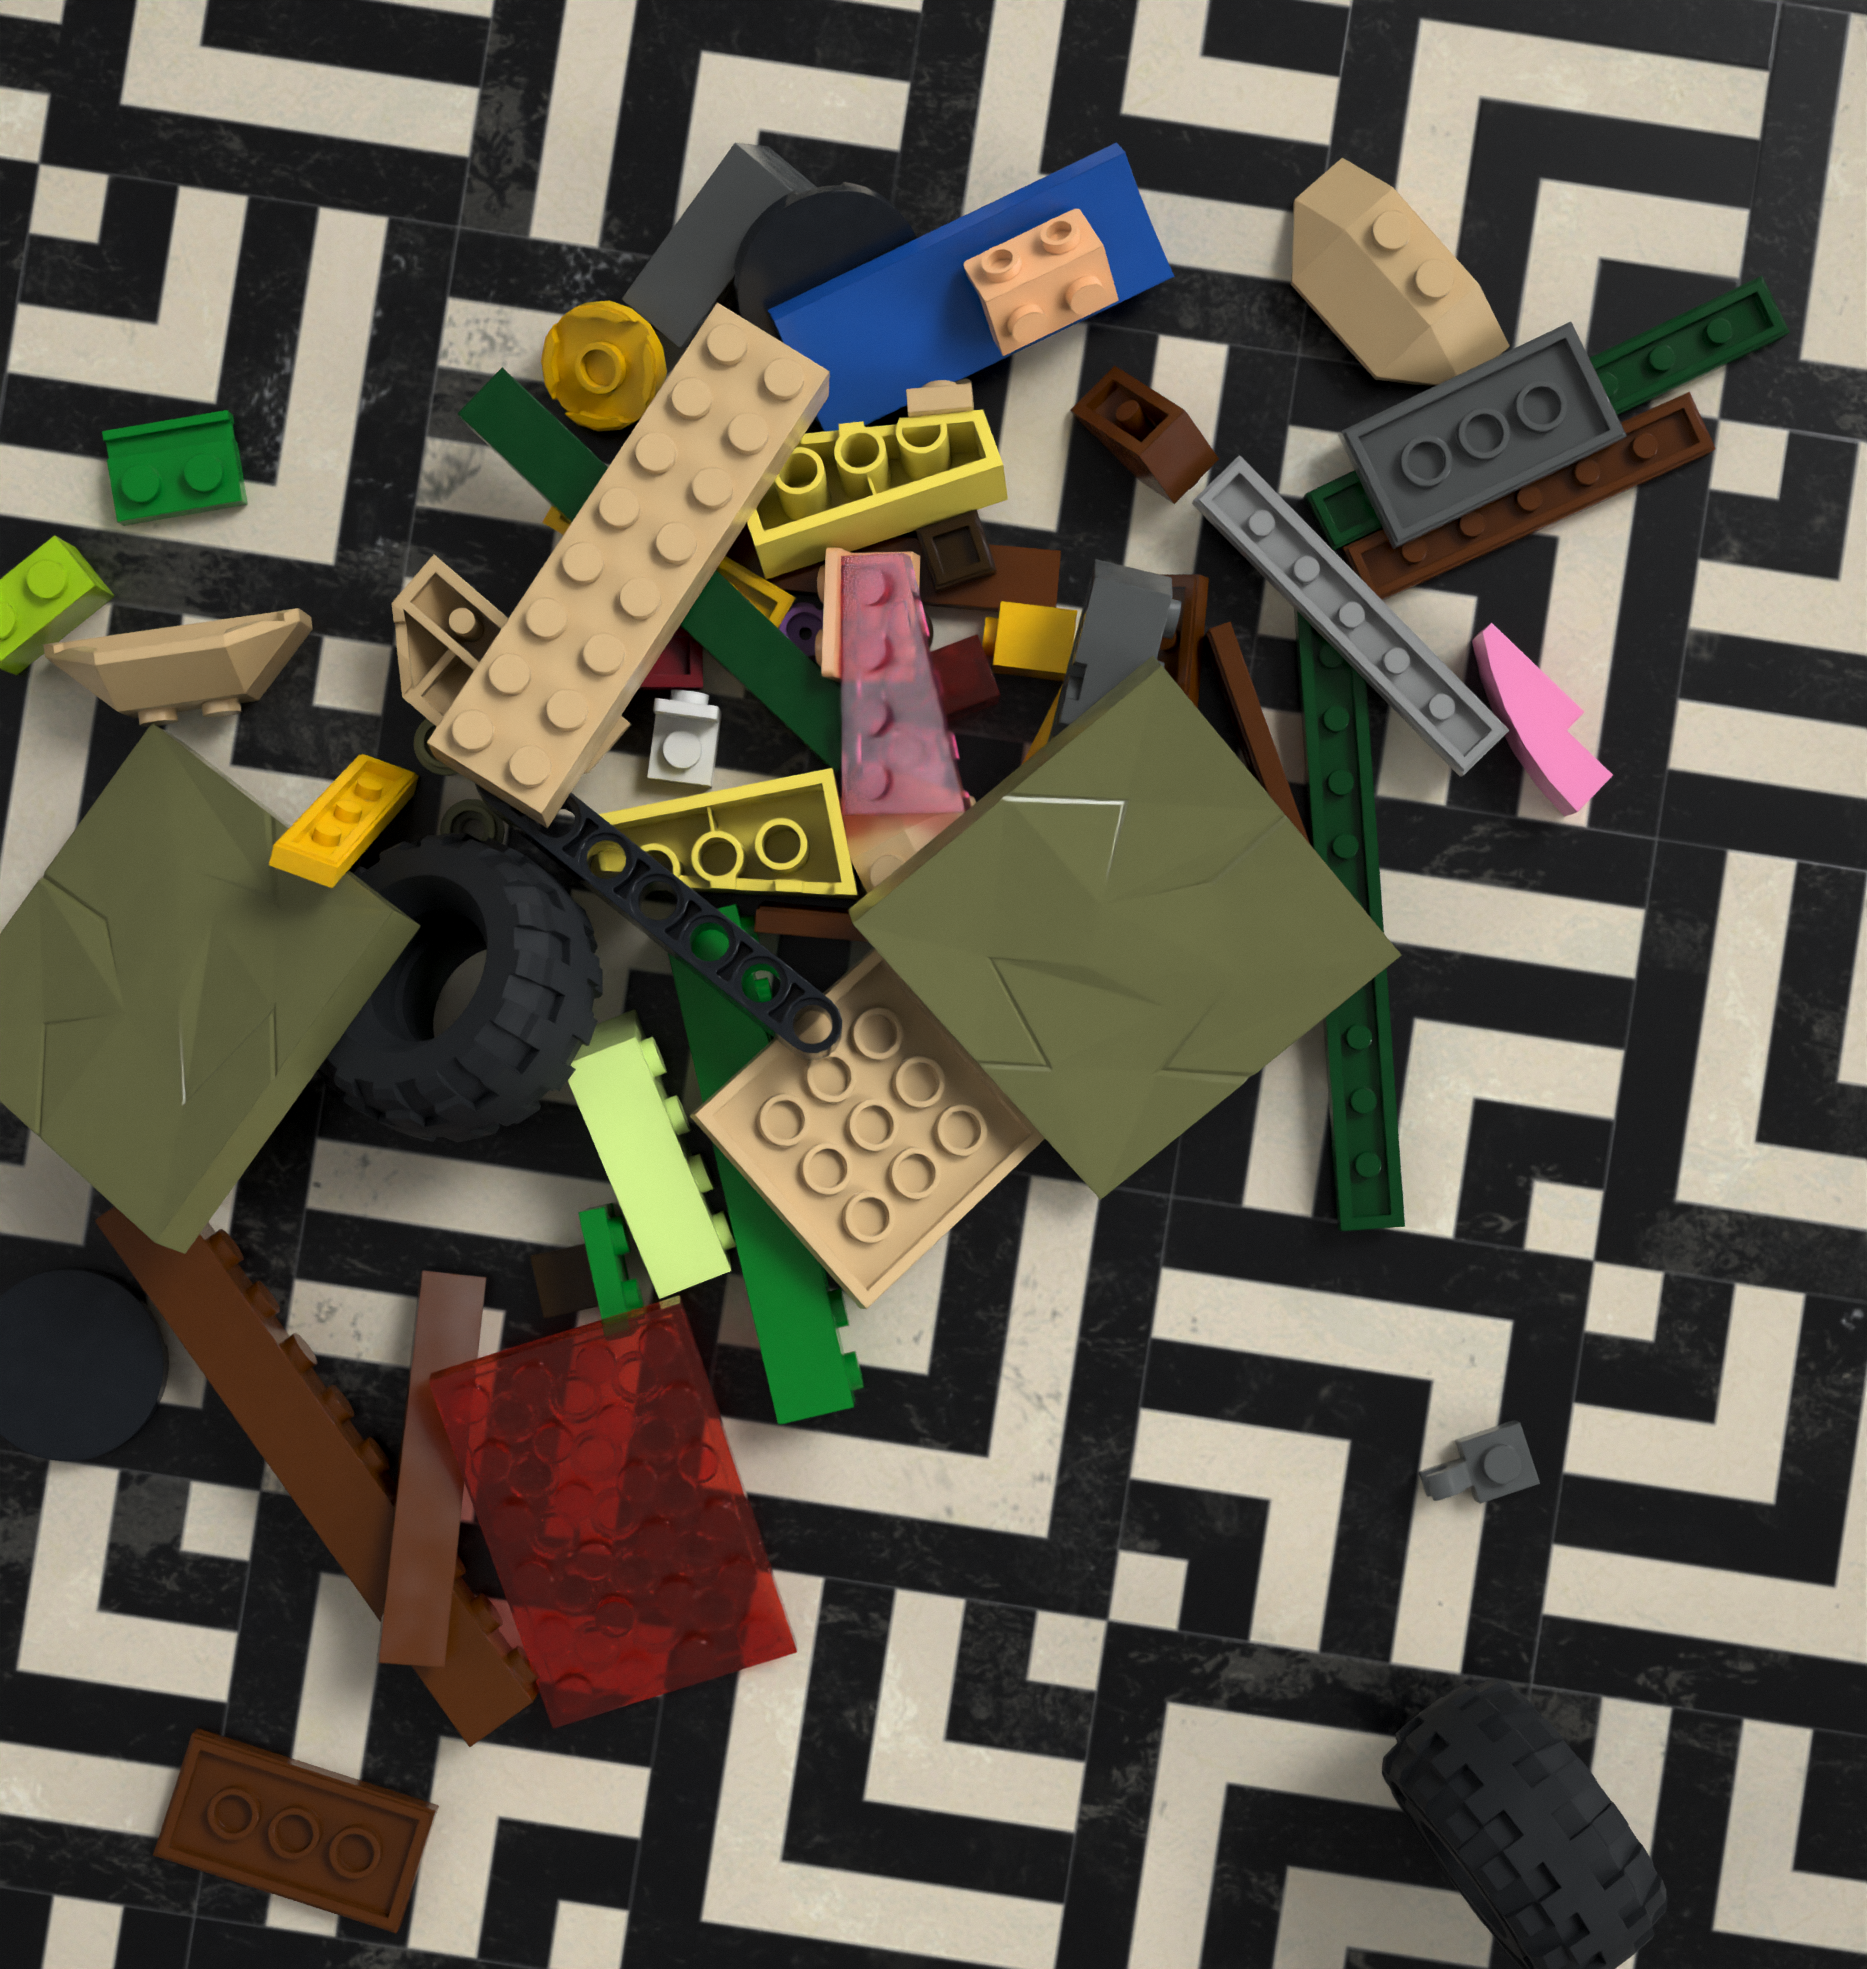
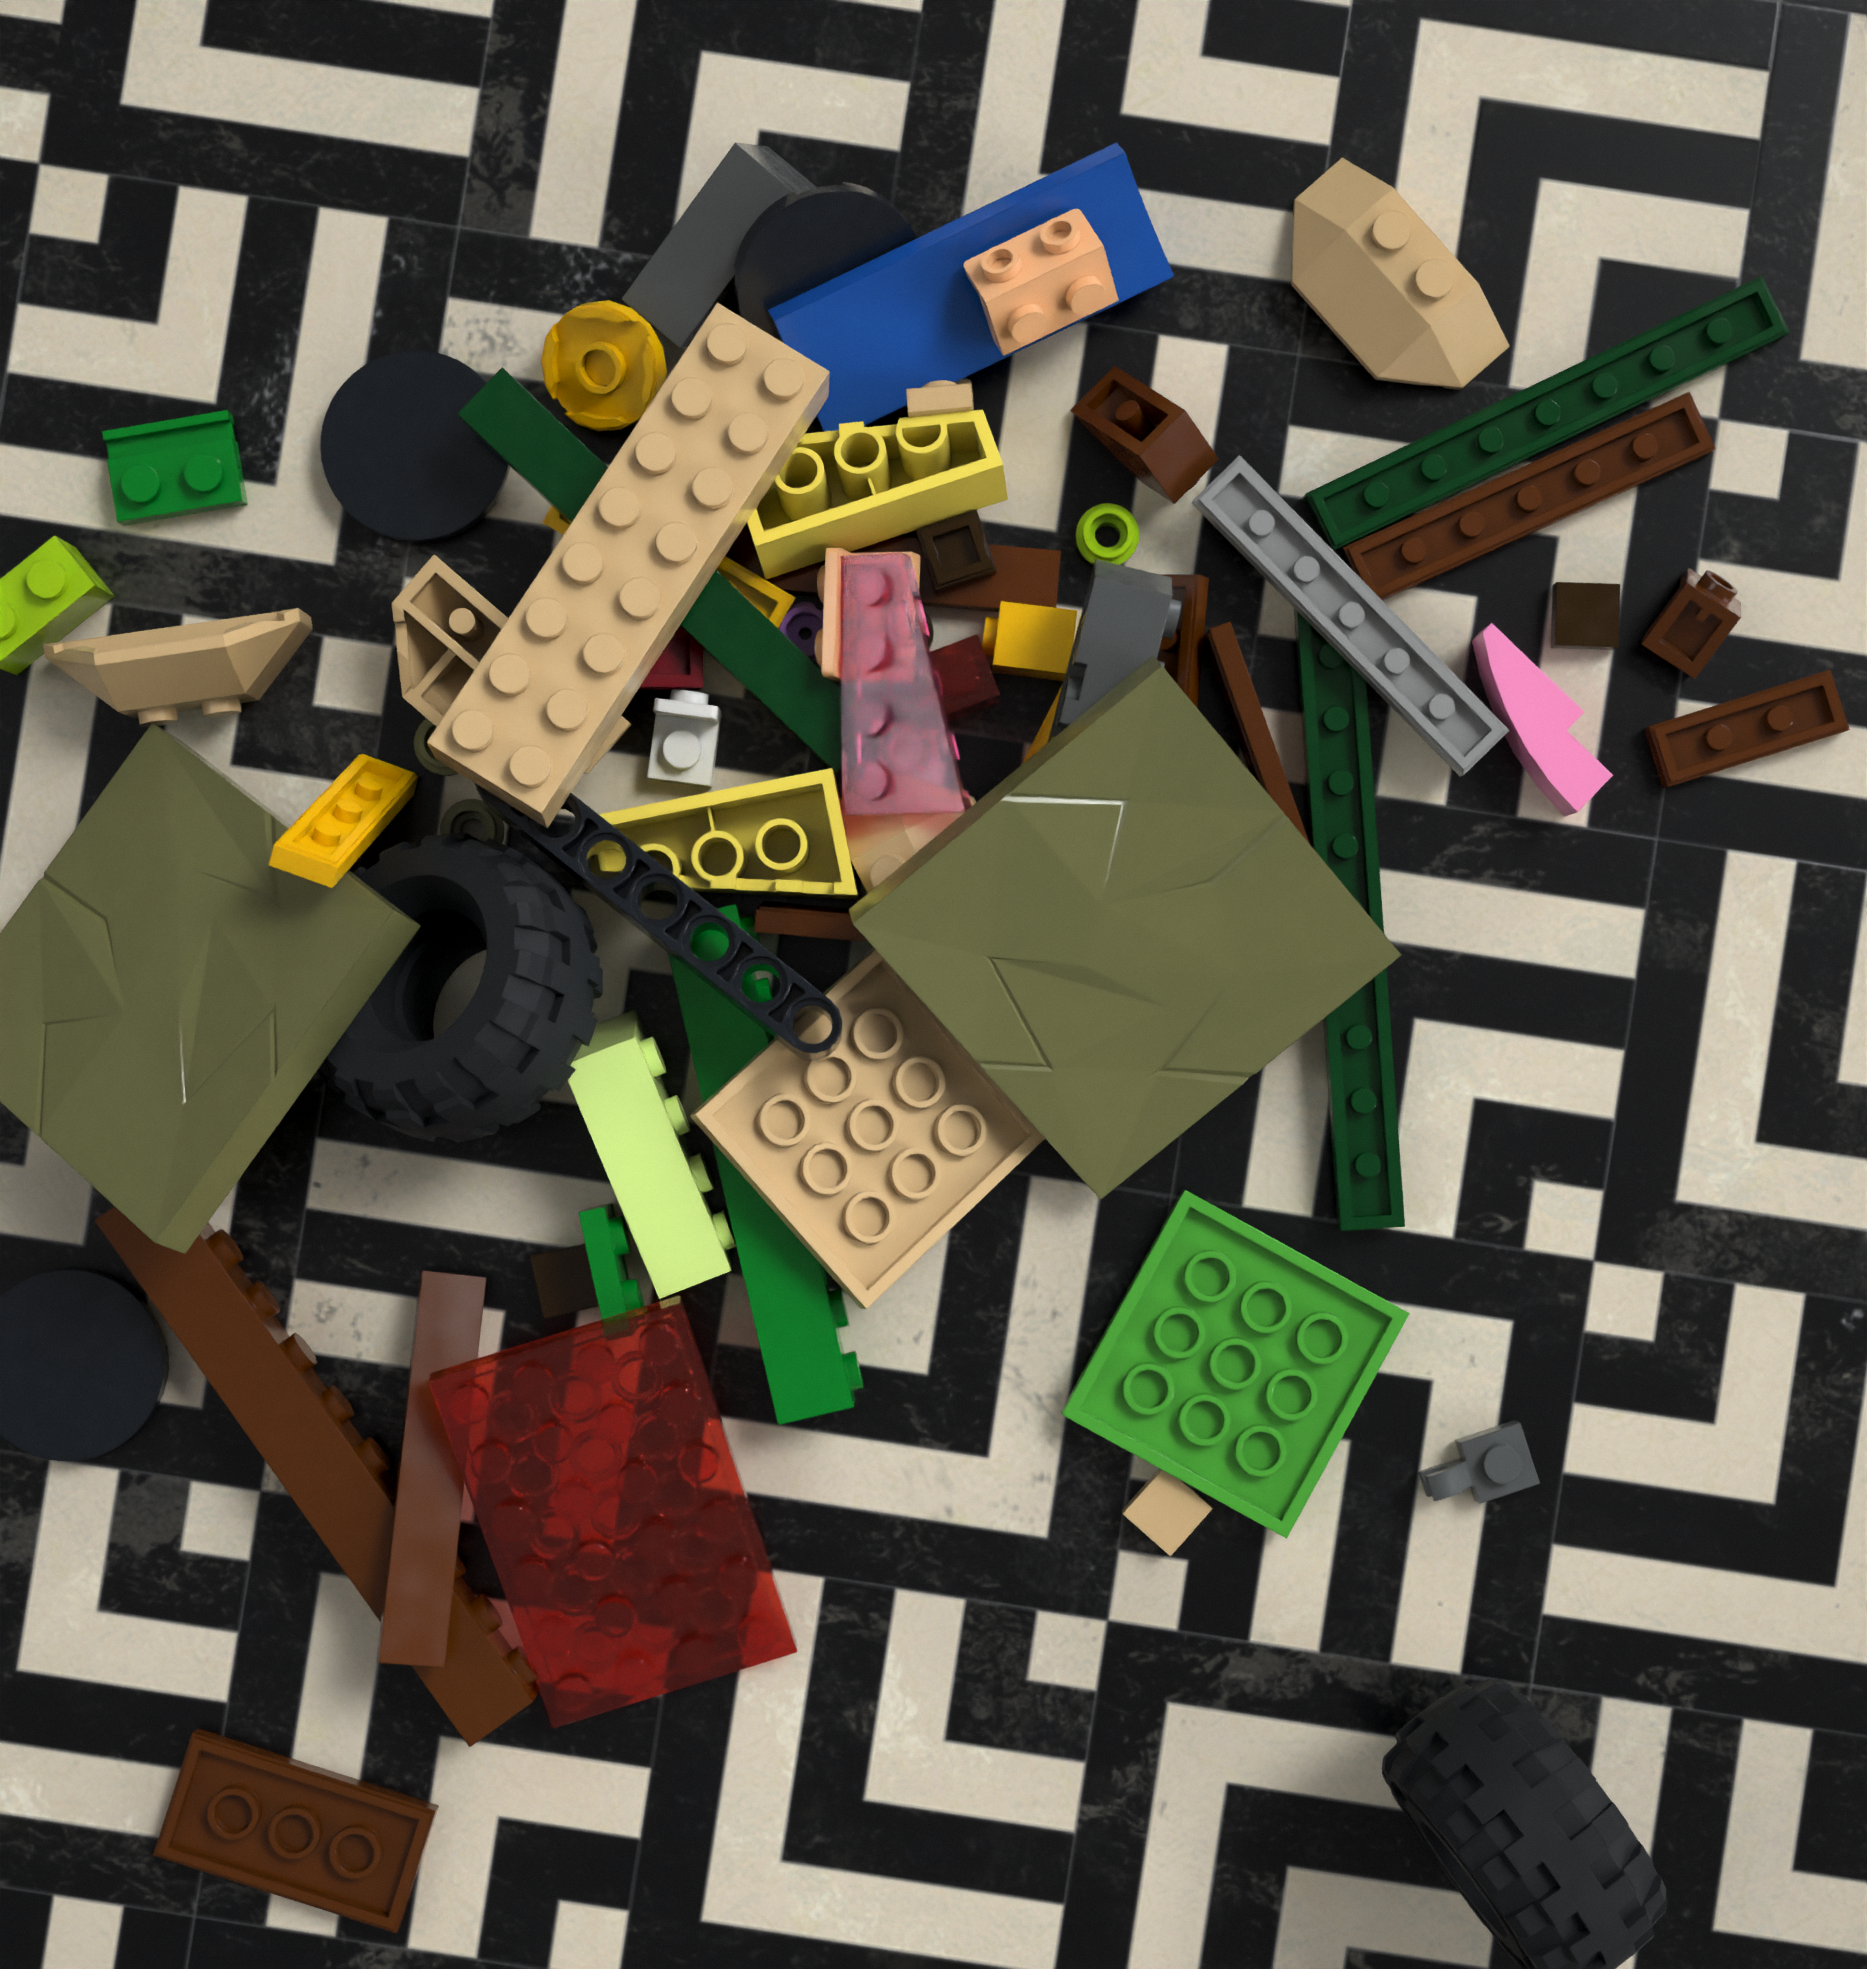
dark grey tile [1338,321,1627,550] -> none
none -> black tile [320,350,510,543]
none -> bright green plate [1061,1189,1410,1539]
none -> lime plate [1076,503,1139,565]
none -> tan tile [1121,1469,1213,1557]
none -> dark brown tile [1551,582,1620,650]
none -> reddish brown bracket [1642,568,1741,679]
none -> reddish brown tile [1644,670,1850,788]

